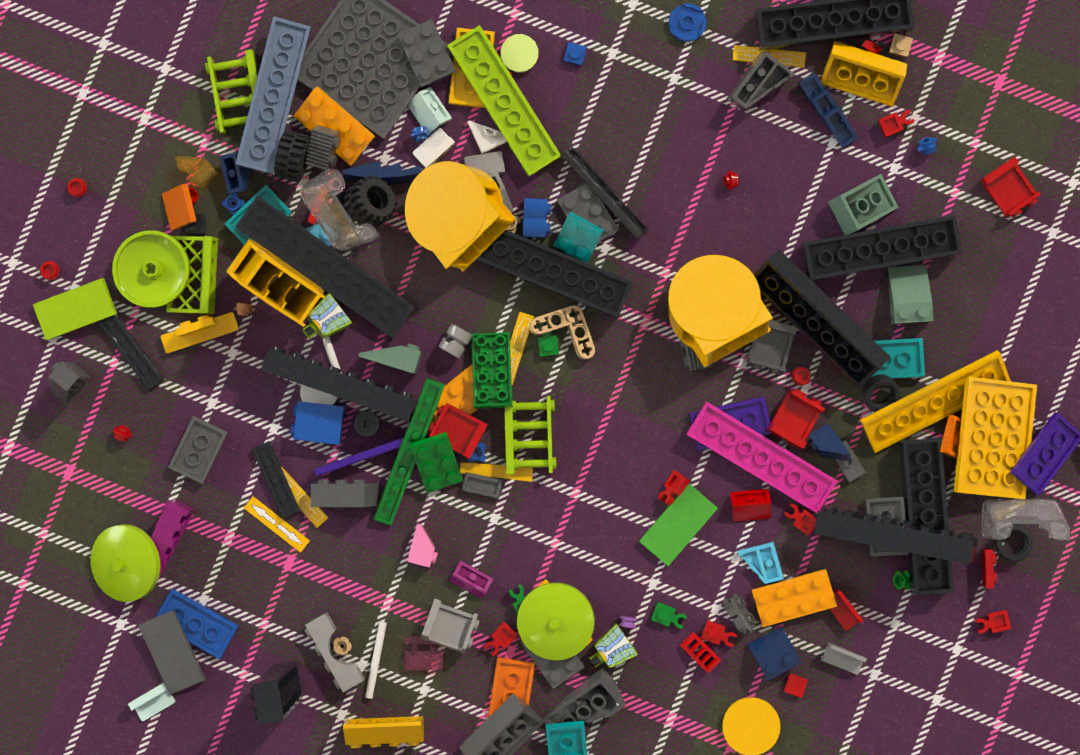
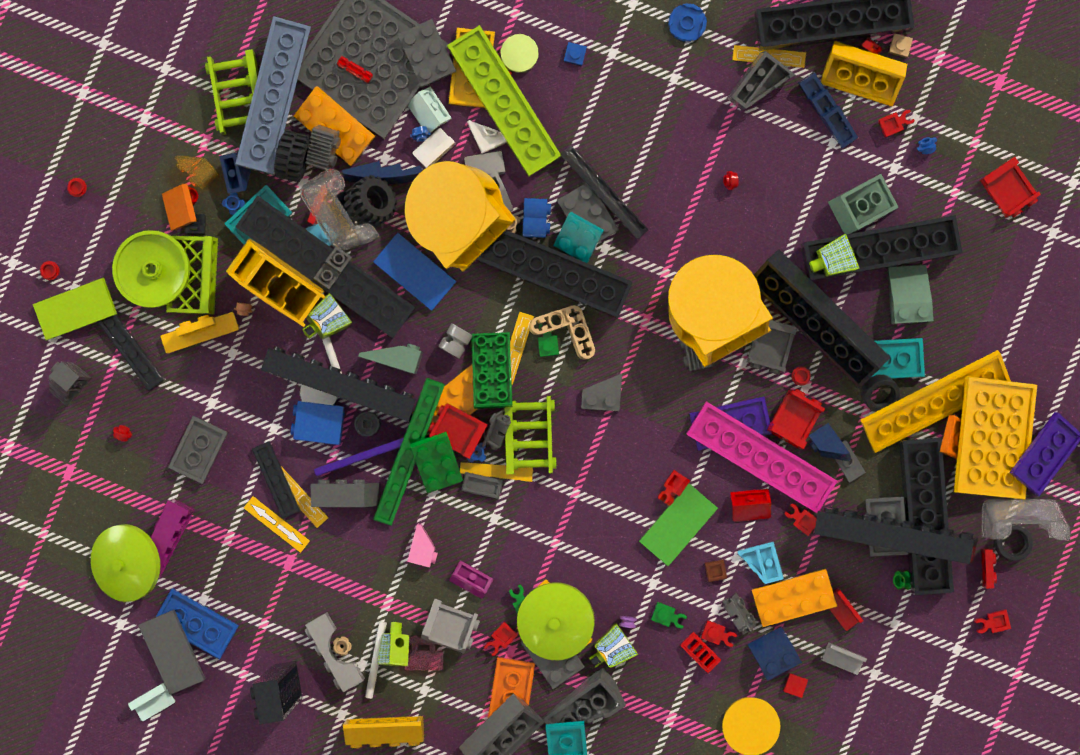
none -> dark grey slope [313,246,352,291]
none -> red axle [337,56,373,83]
none -> blue tile [373,233,456,311]
none -> lime torso [377,622,409,666]
none -> dark grey hinge [482,409,511,450]
none -> dark grey wing [581,374,622,411]
none -> copper tile [705,559,727,582]
none -> lime torso [809,234,859,276]

